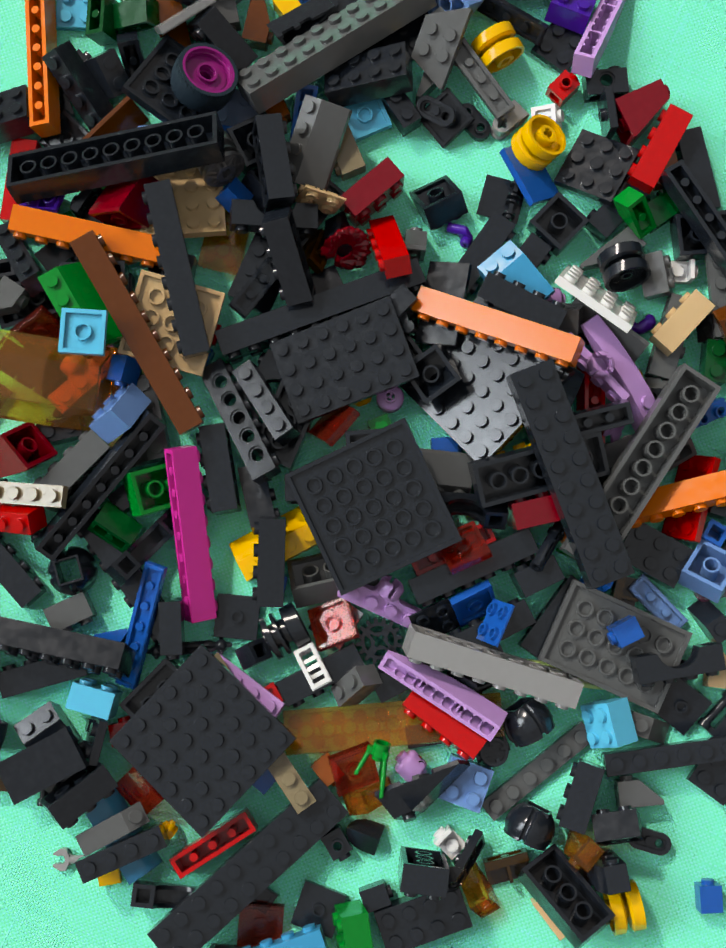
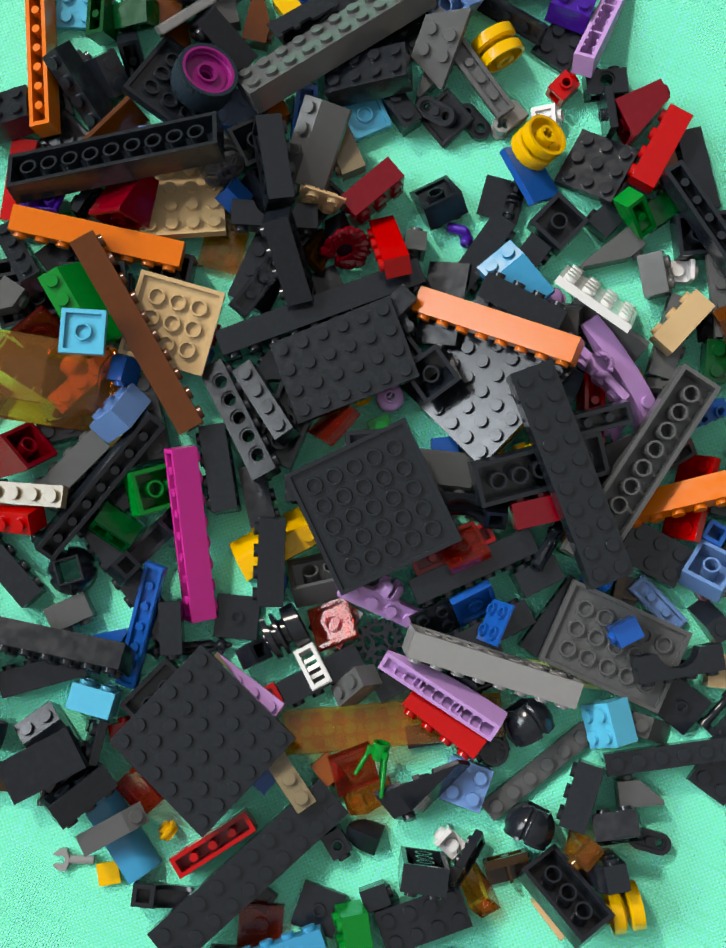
black brick [75,822,170,884] -> none
black brick [141,179,211,359] -> none
lavender head [395,750,427,782] -> none
black wheel [597,241,651,292] -> none
dark purple arm [631,314,656,335] -> none
blue brick [694,878,724,914] -> none

